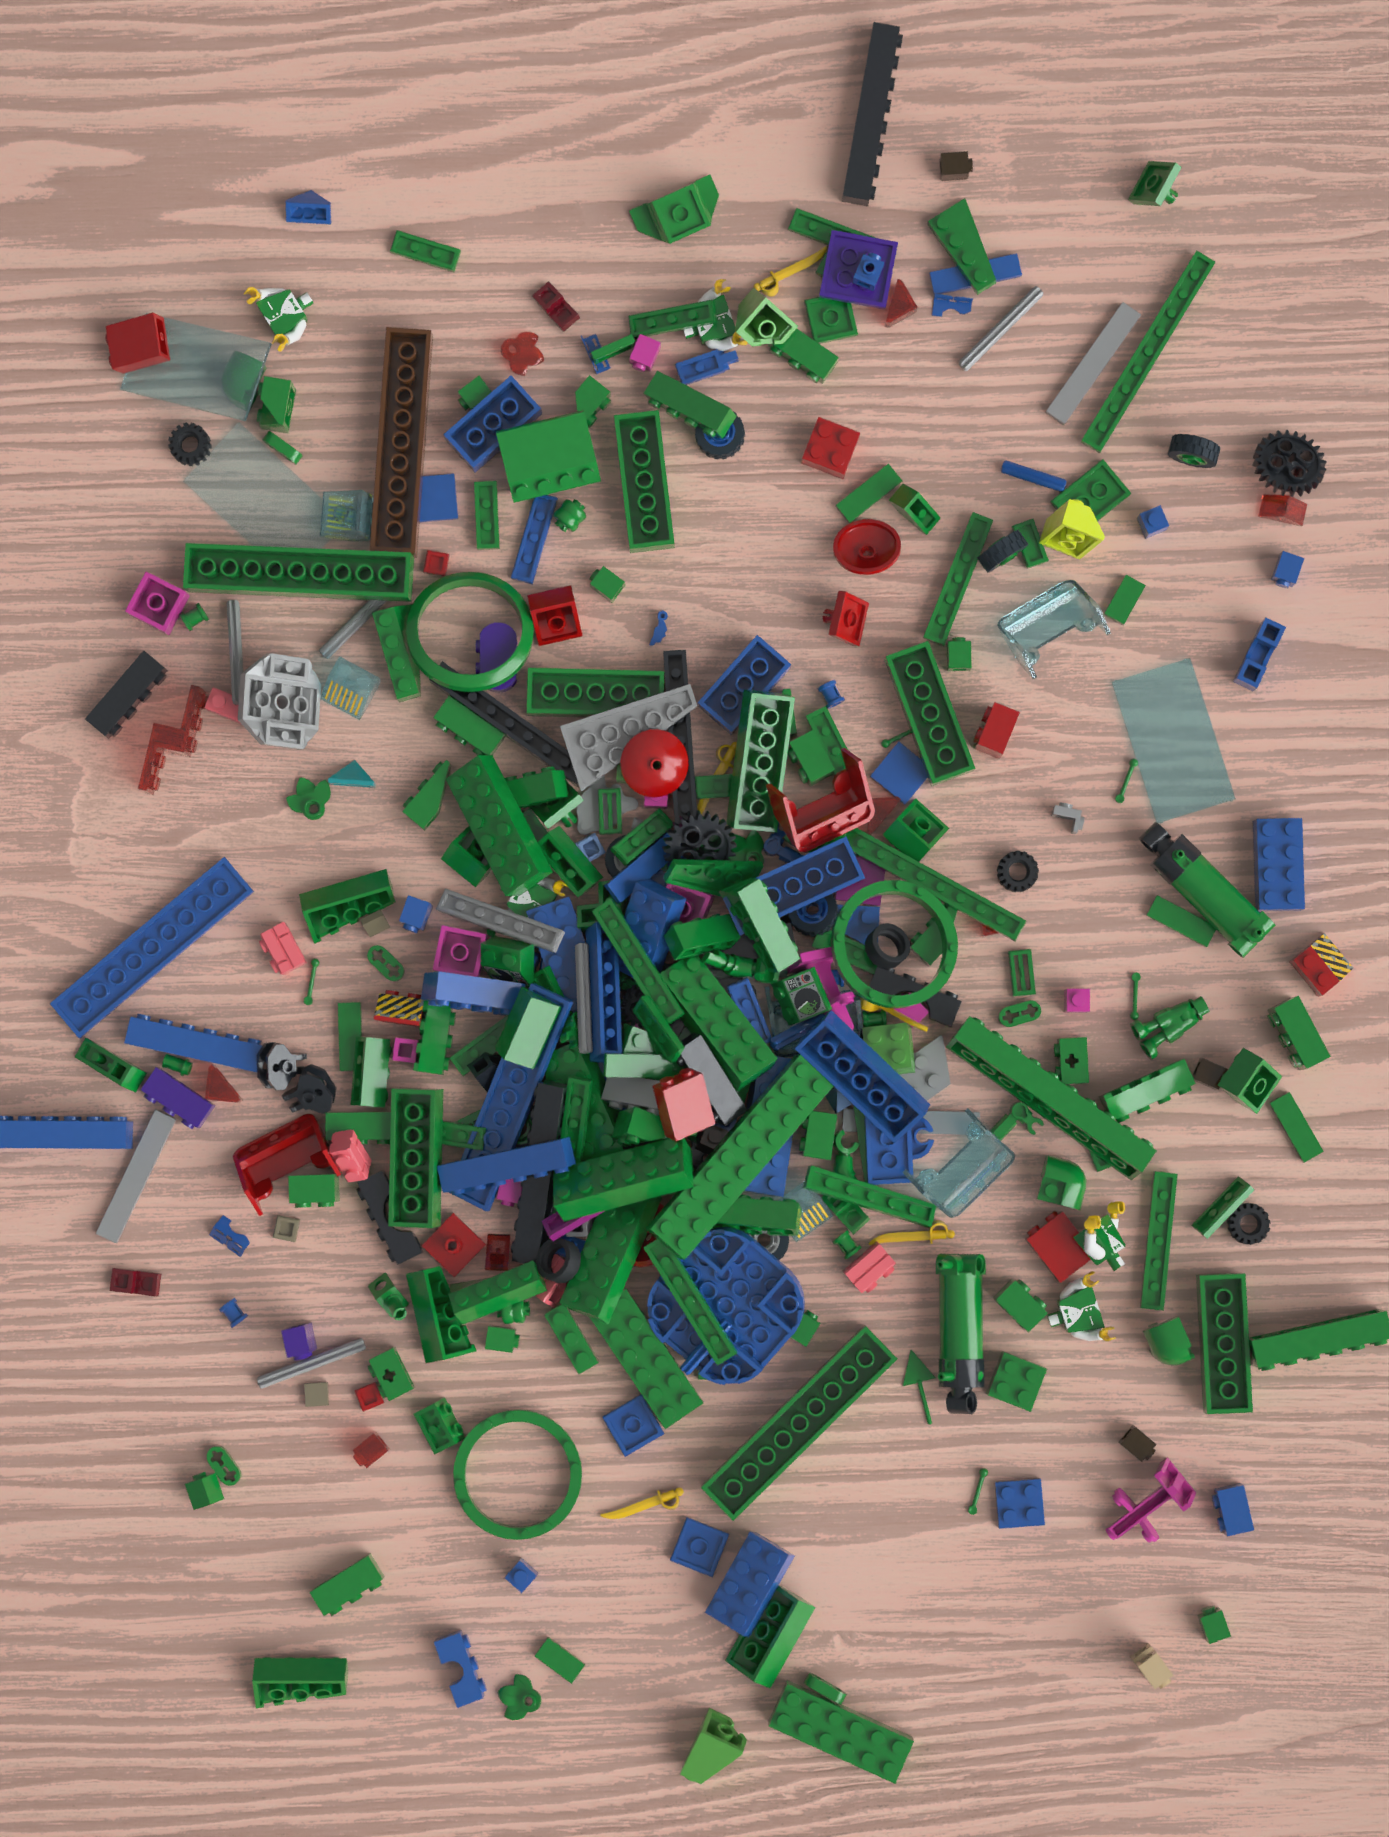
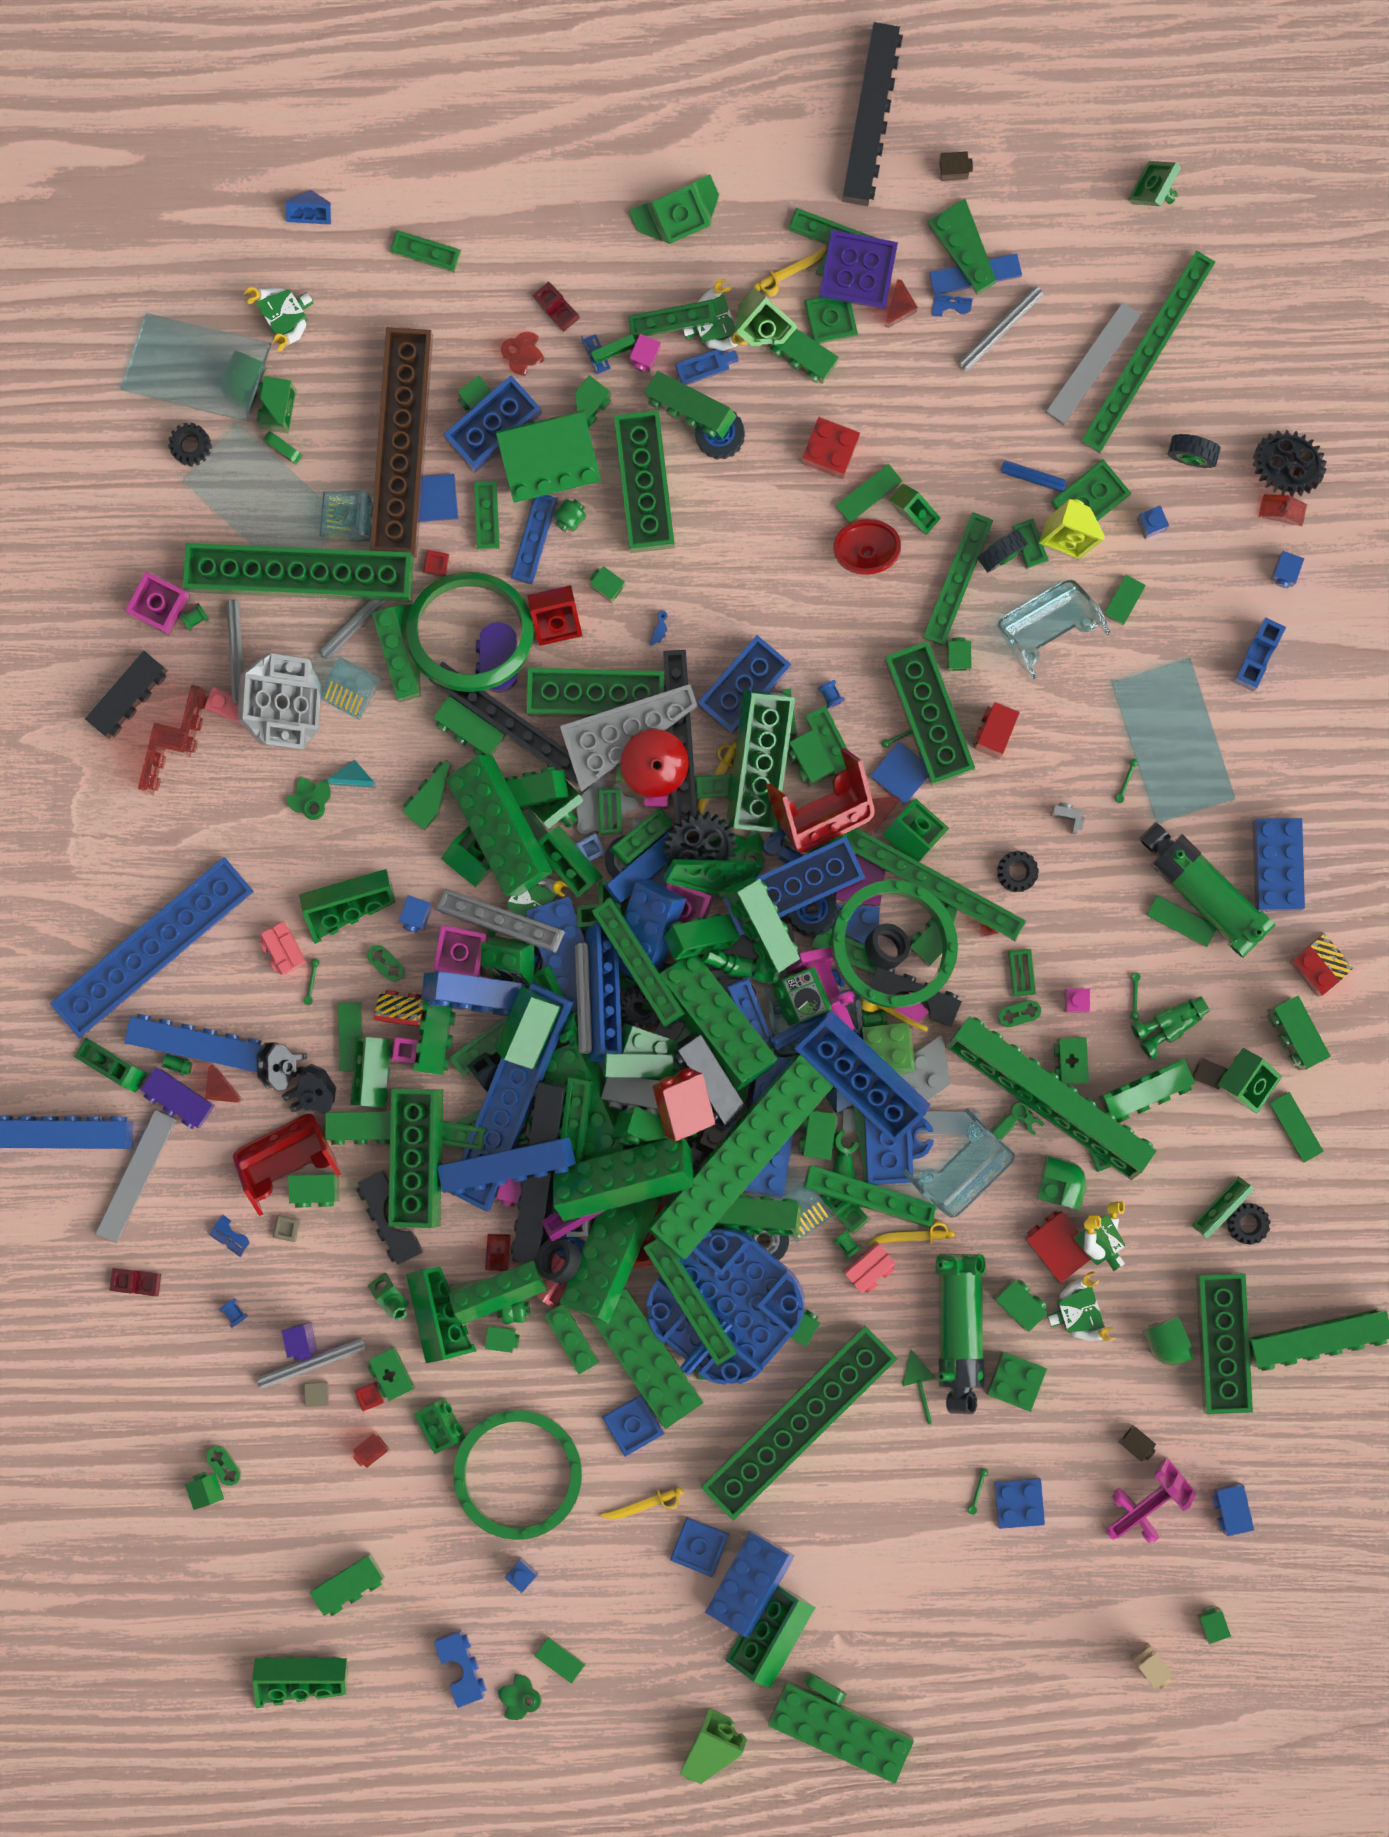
red brick [105,312,170,374] -> none
coral brick [329,1129,372,1182] -> none
dark tan tile [360,909,390,937] -> none
red tile [422,1213,486,1278] -> none
green tile [633,995,685,1063] -> none
red tile [822,591,869,646] -> none
blue brick [853,253,884,291] -> none
green plate [1140,1171,1178,1311] -> none

